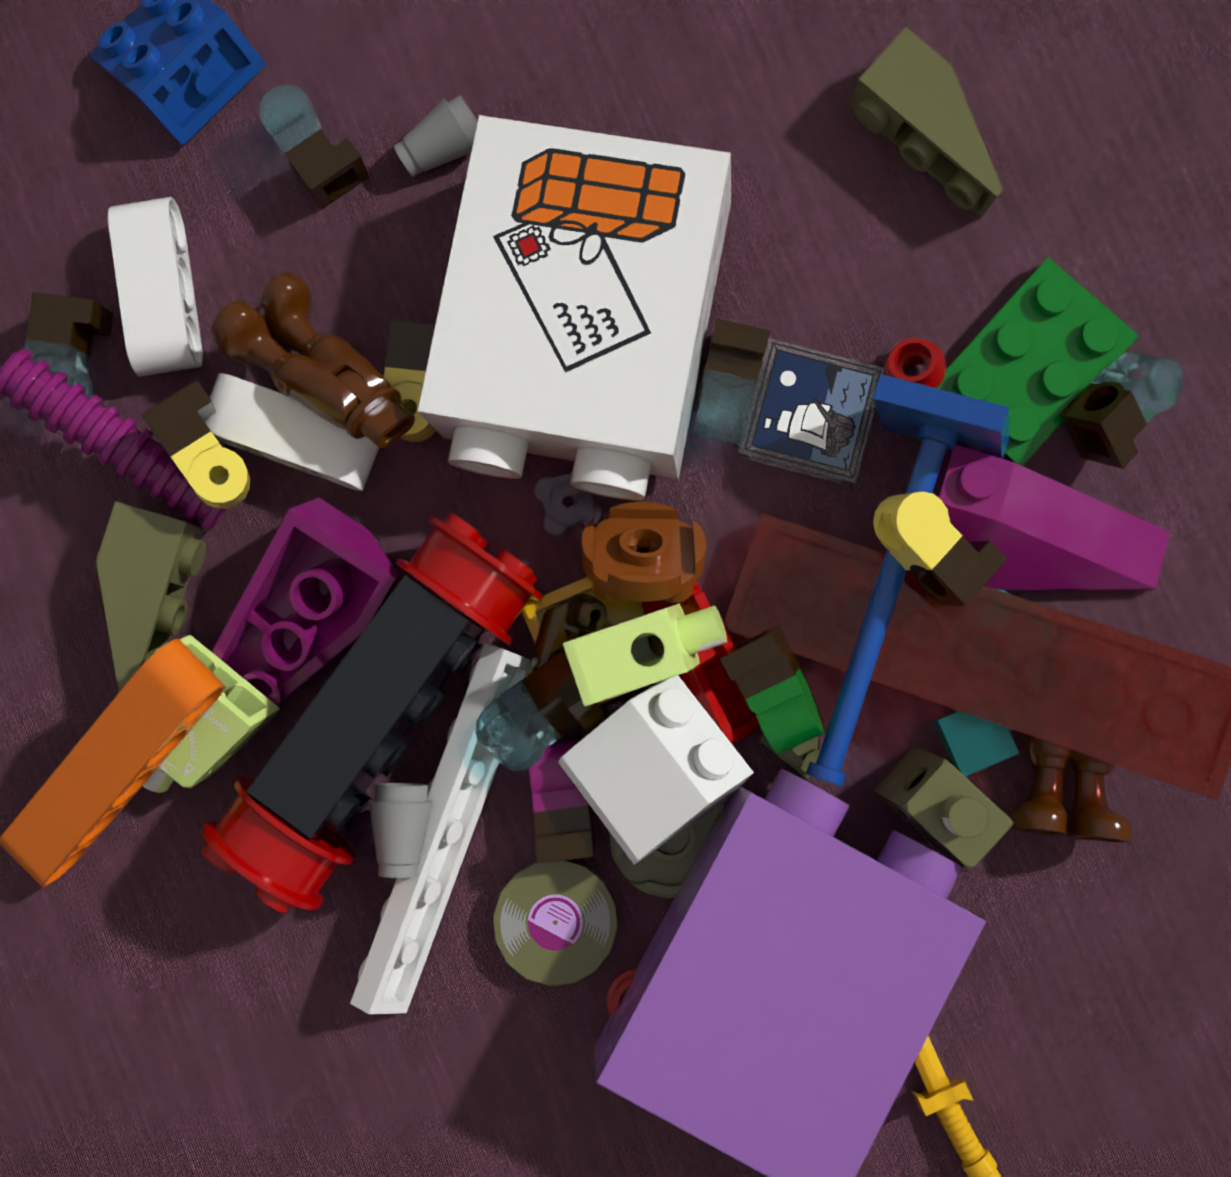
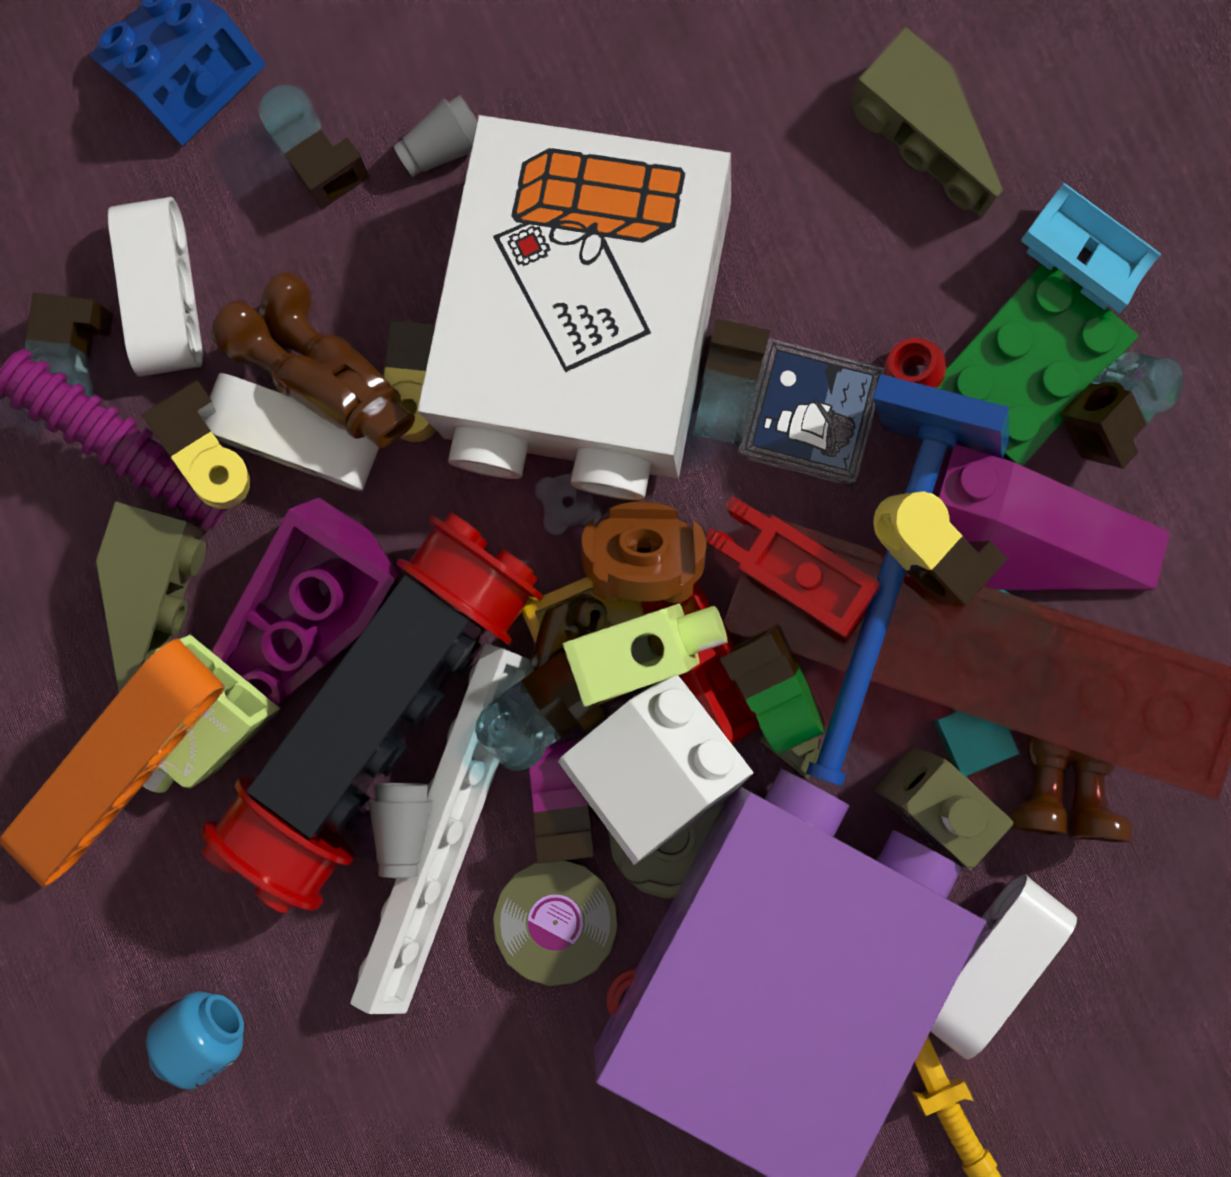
none -> dark azure head [146,991,244,1090]
none -> red hinge [705,496,881,639]
none -> white beam [930,874,1077,1060]
none -> medium azure piece [1020,183,1161,314]

